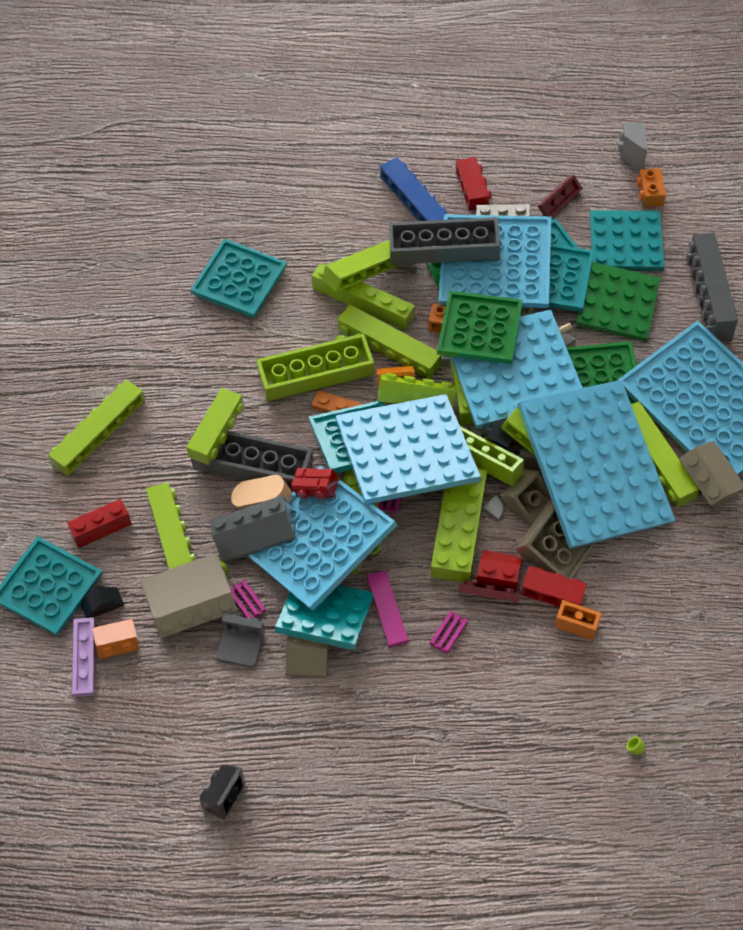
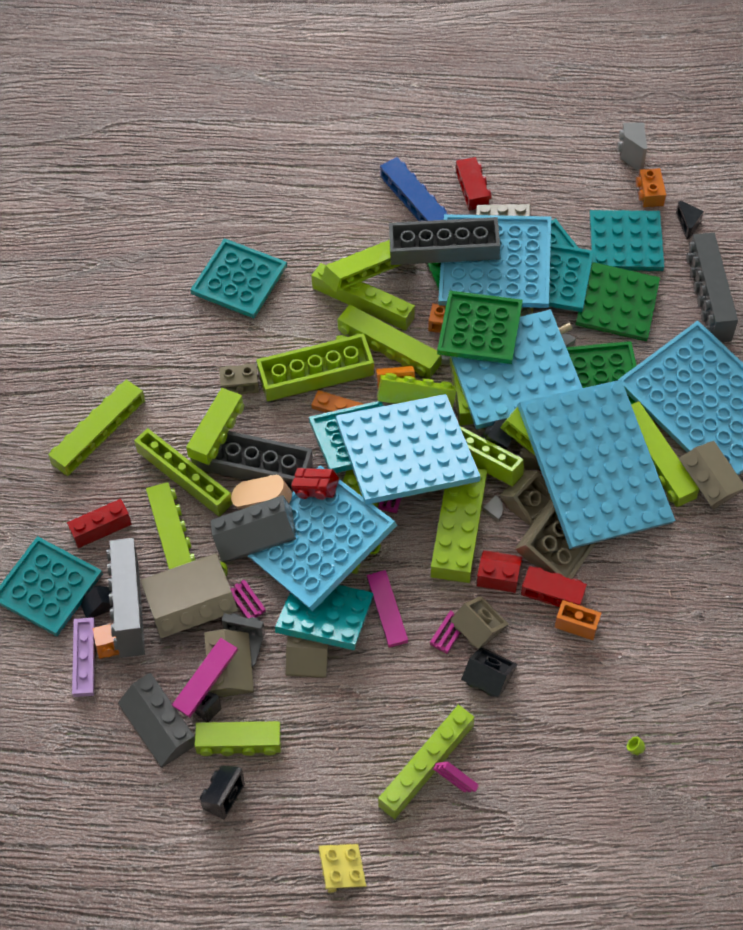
dark red plate [458,580,520,602] -> none
dark red plate [537,175,583,218] -> none
none -> brick [107,538,145,658]
none -> dark grey slope [118,672,195,768]
none -> lime brick [134,428,233,517]
none -> dark pink tile [172,638,238,718]
none -> black slope [194,692,222,722]
none -> lime brick [195,721,281,756]
none -> dark tan slope [204,629,254,698]
none -> dark tan brick [219,364,259,394]
none -> light yellow hinge [318,844,366,893]
none -> lime brick [378,705,475,820]
none -> dark pink tile [433,762,479,793]
none -> dark tan slope [450,596,509,649]
none -> black slope [461,647,518,697]
none -> black slope [676,201,704,239]

